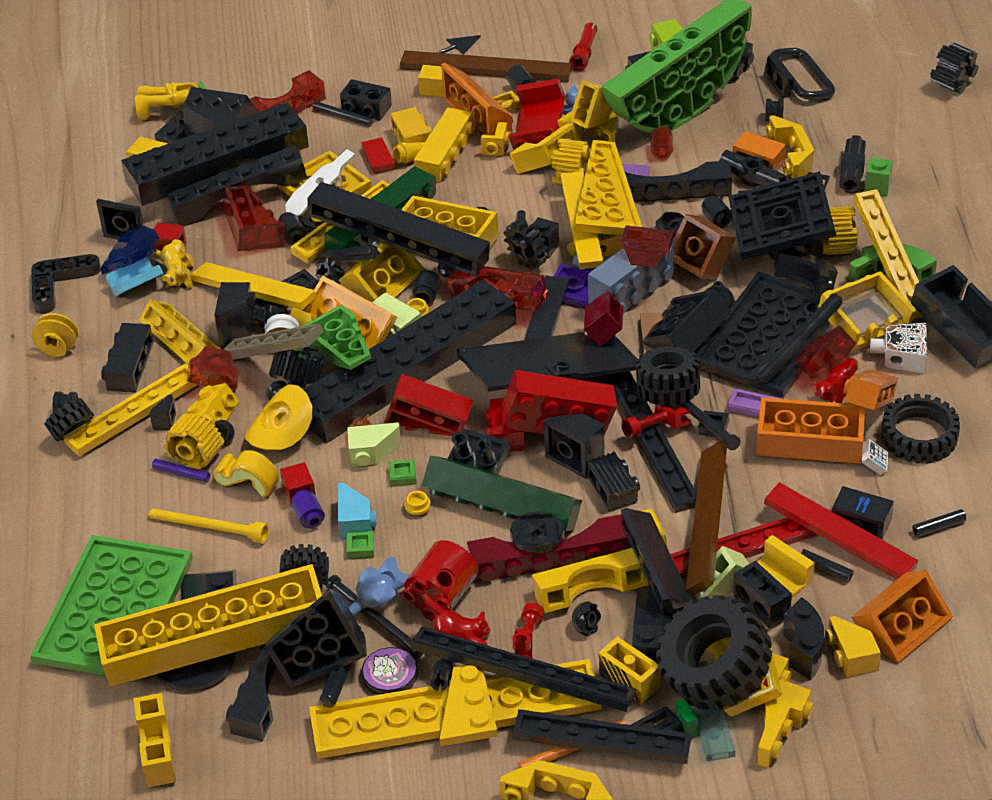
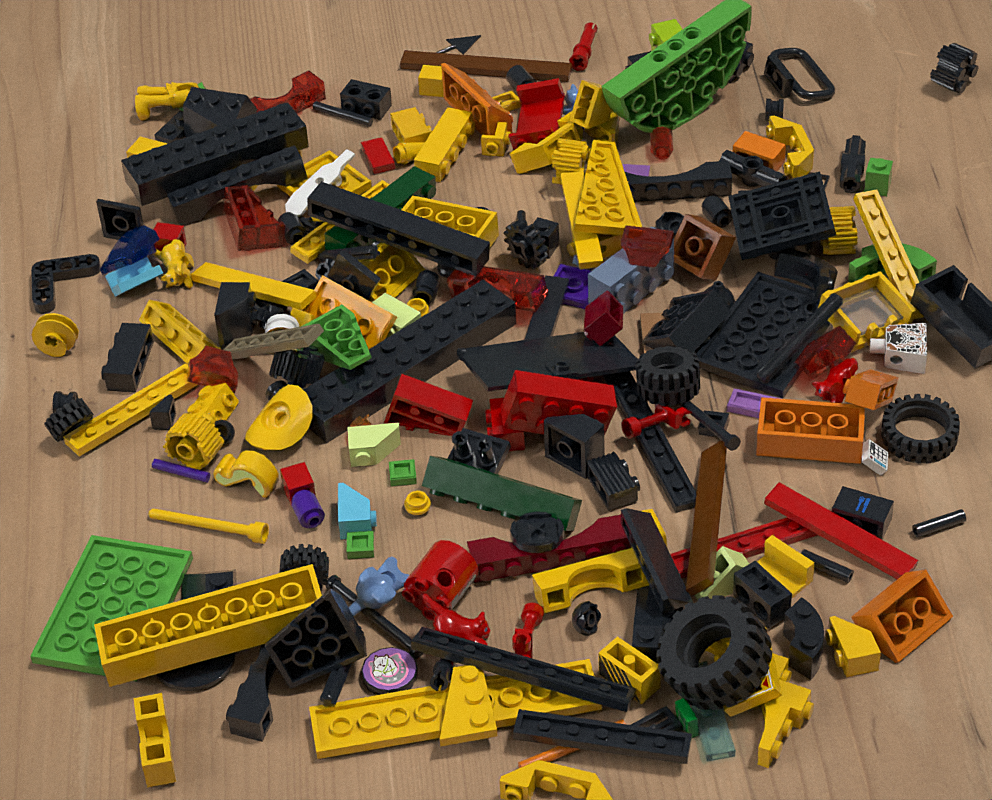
none -> black plate [327,249,381,301]

